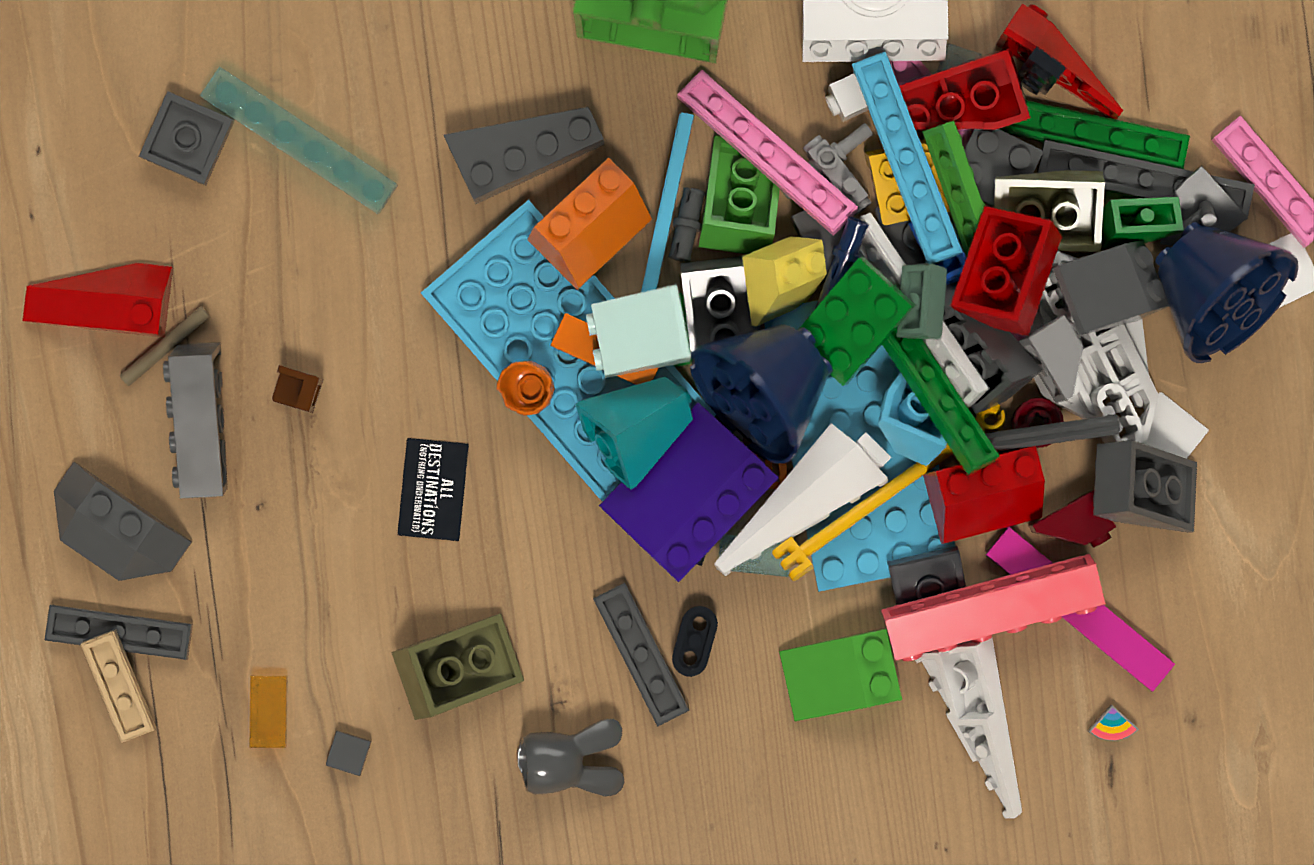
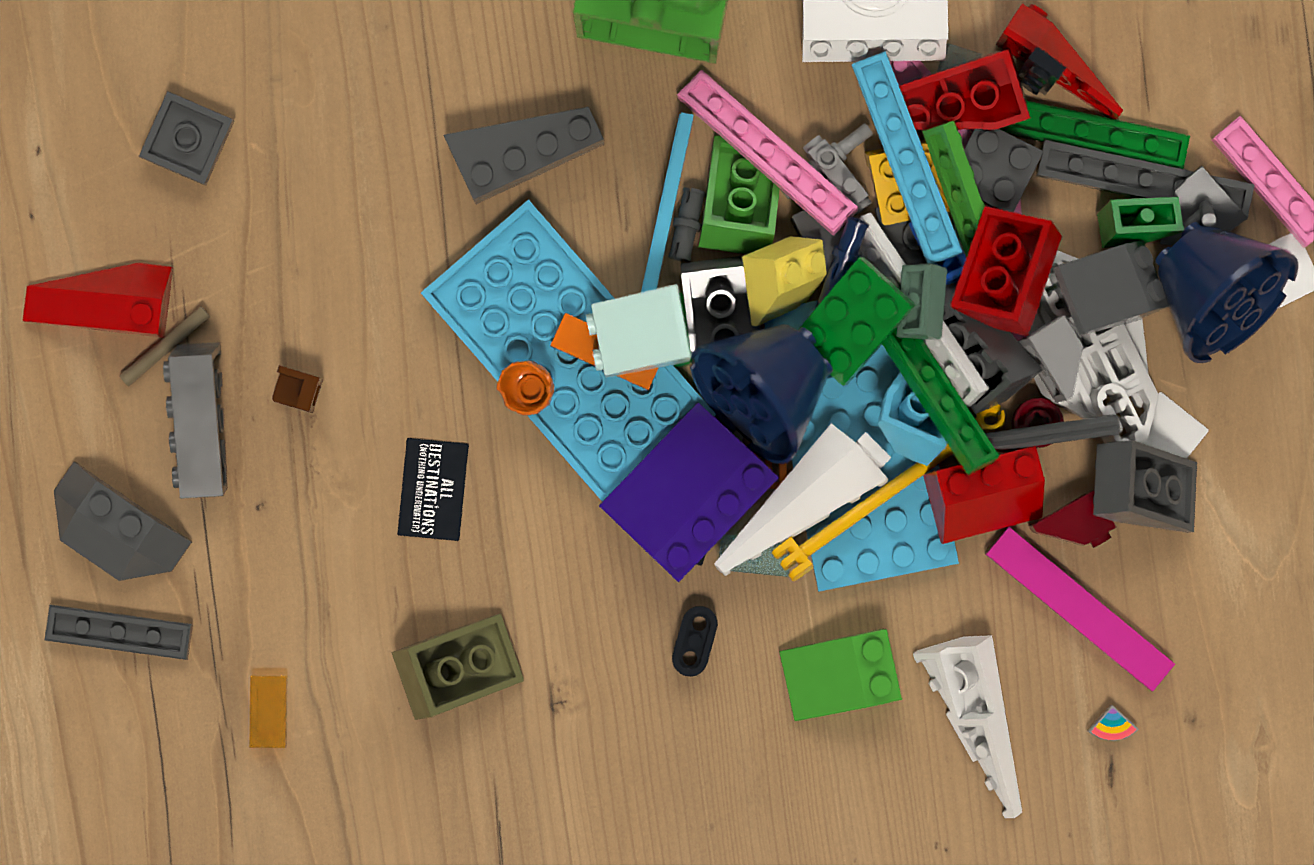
tan tile [81,629,156,743] -> none
clear light blue plate [200,66,398,215] -> none
dark grey tile [326,730,372,776] -> none
dark grey piece [517,719,625,797] -> none
orange slope [527,158,652,290] -> none
teal slope [576,377,693,489] -> none
dark grey tile [593,583,689,727] -> none
white plate [825,74,868,122] -> none
coral brick [881,554,1105,661] -> none
black tile [887,546,966,606] -> none
olive slope [994,170,1105,252] -> none

